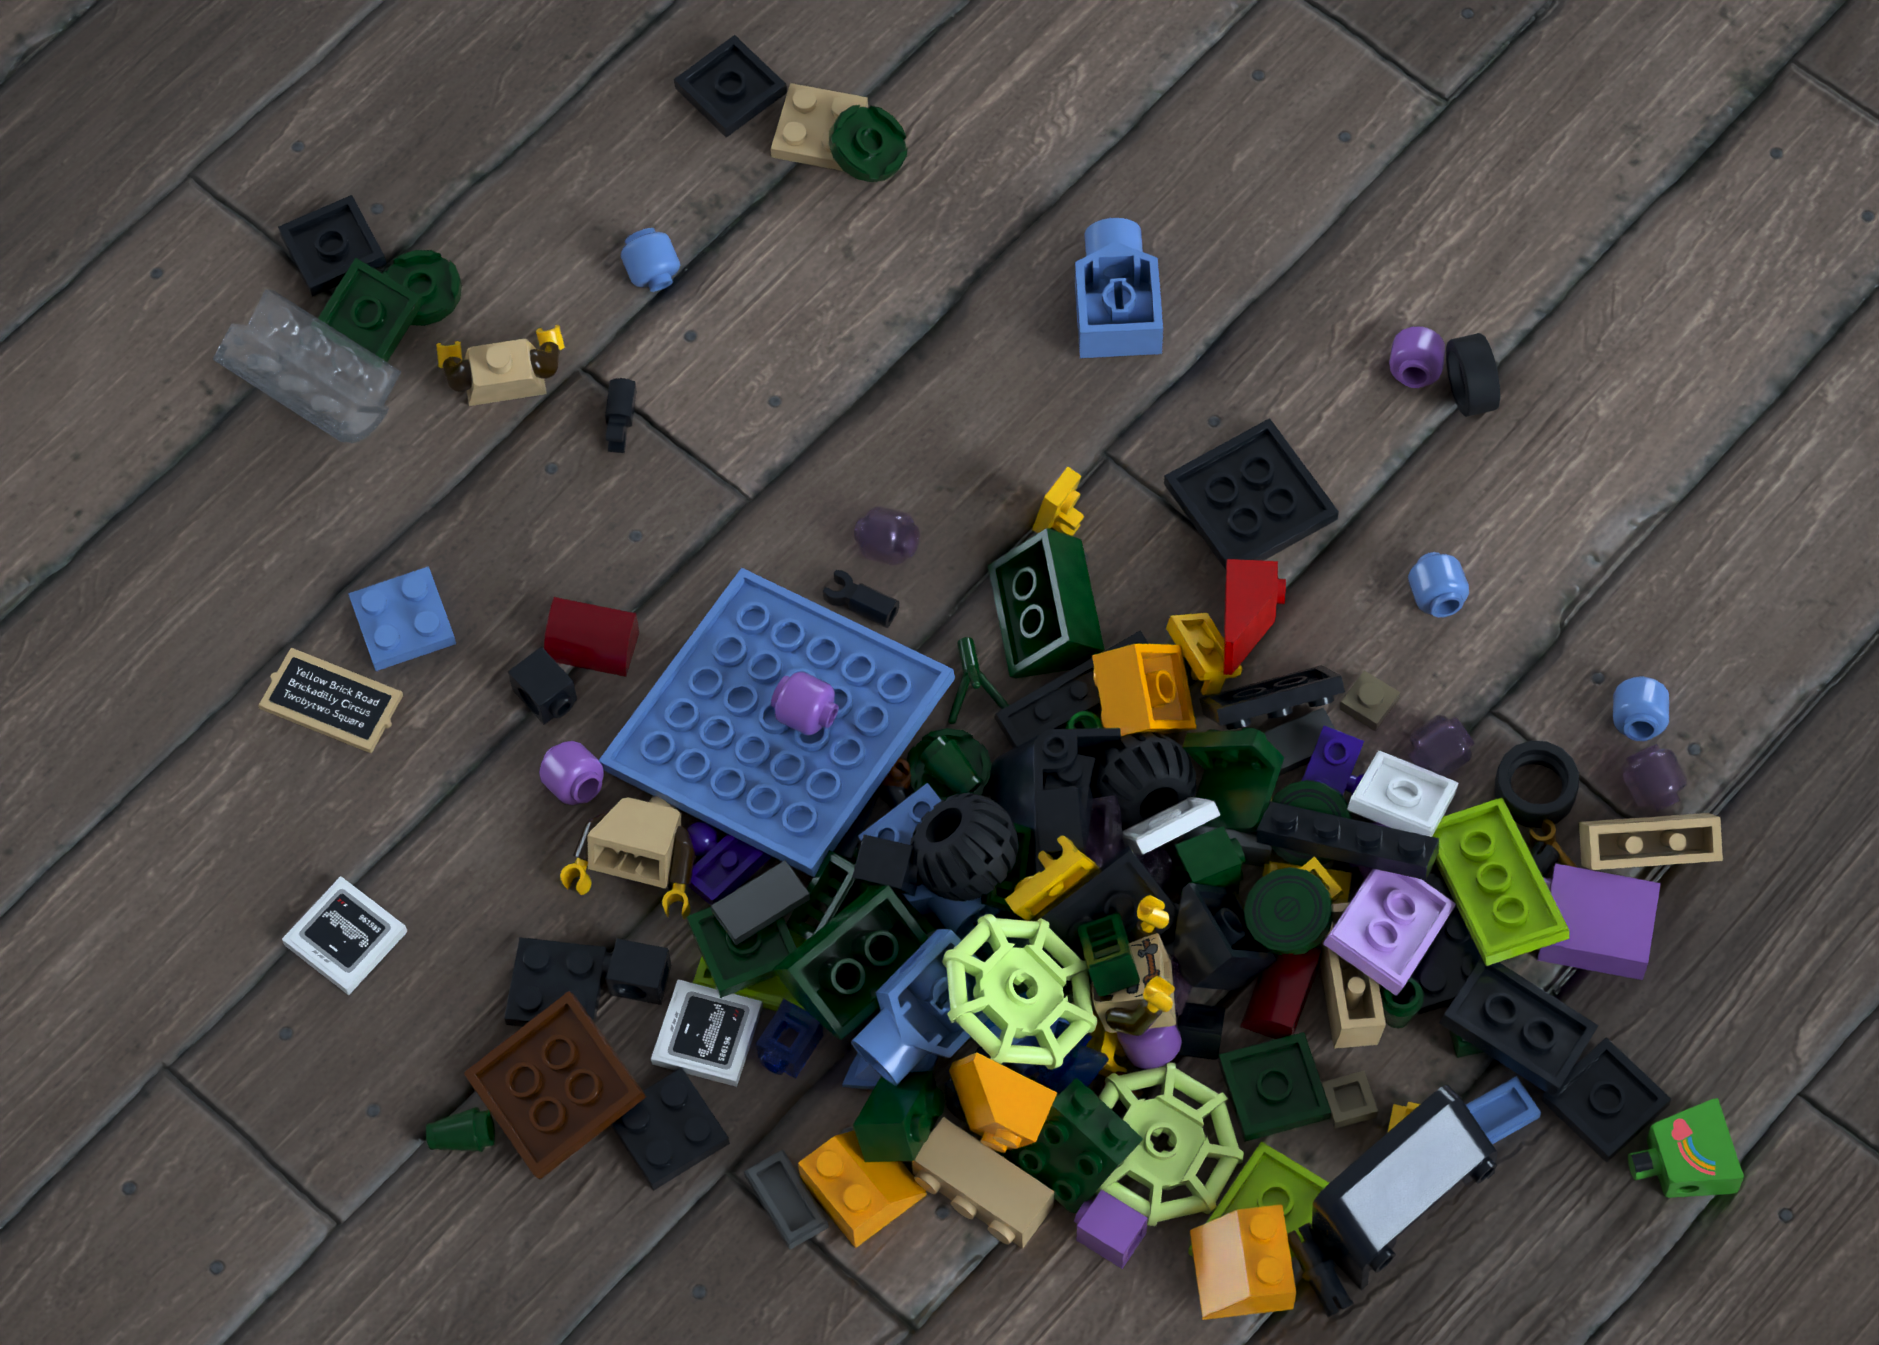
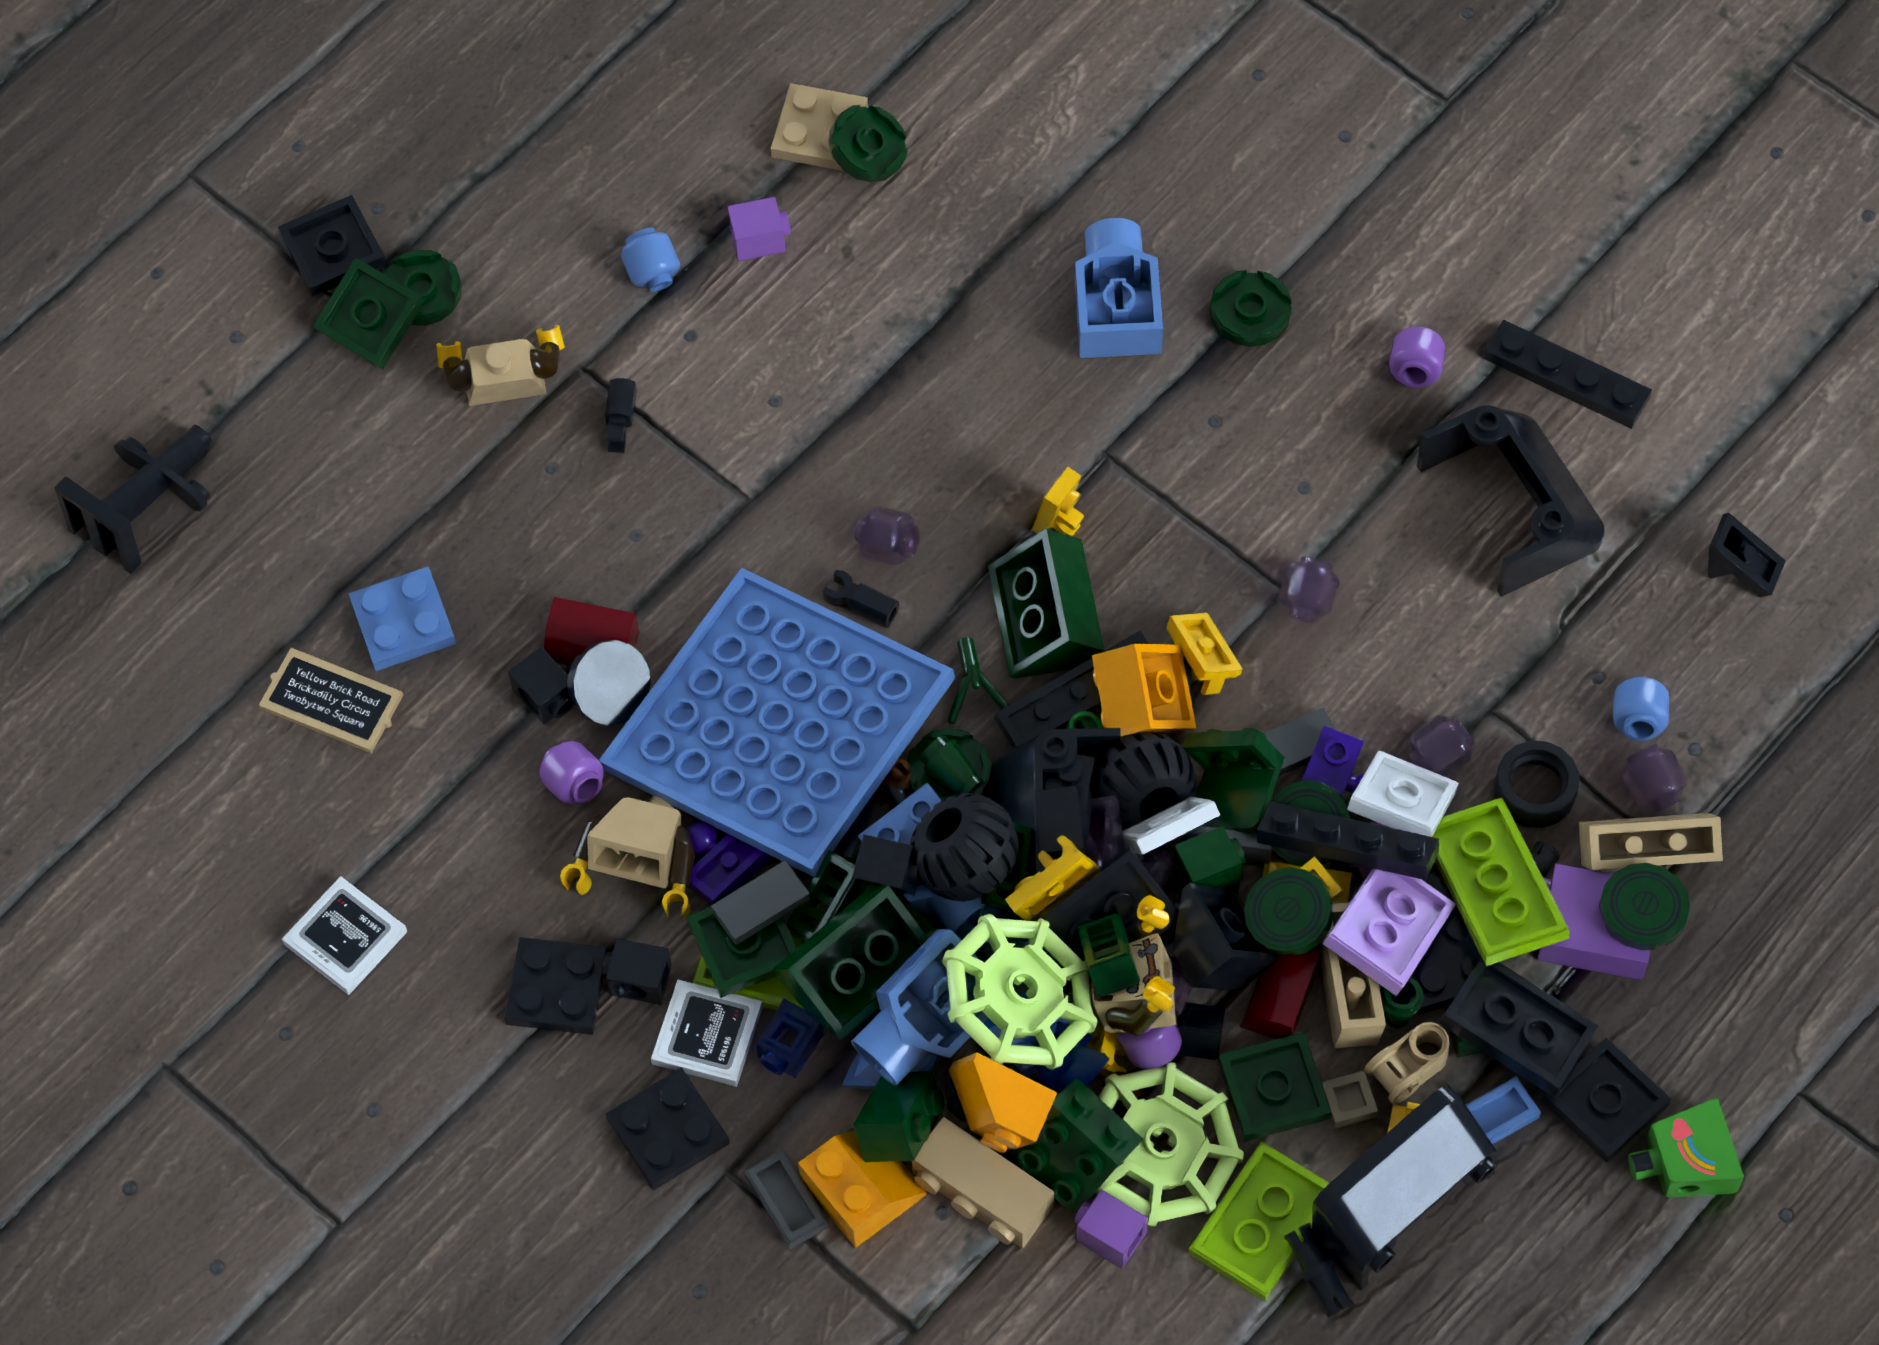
clear brick [213,289,401,443] -> none
dark green cone [426,1107,495,1152] -> none
reddish brown plate [464,991,647,1179] -> none
black plate [674,35,787,138] -> none
medium lavender head [771,671,839,736] -> none
black plate [1164,418,1339,570] -> none
light orange slope [1190,1204,1296,1320] -> none
black plate [1199,665,1345,730] -> none
red slope [1223,559,1286,675] -> none
dark tan plate [1340,670,1400,731] -> none
medium blue head [1408,552,1469,617] -> none
black tyre [1446,333,1500,417] -> none
pearl gold hand [1529,819,1578,868] -> none
none -> black piece [54,424,212,574]
none -> tile [567,639,651,726]
none -> medium lavender brick [727,197,791,261]
none -> dark green tile [1210,270,1292,347]
none -> clear purple head [1279,556,1340,622]
none -> tan piece [1364,1022,1449,1105]
none -> black windscreen [1417,405,1605,597]
none -> black plate [1483,319,1652,429]
none -> dark green tile [1599,863,1690,950]
none -> black slope [1708,513,1786,598]

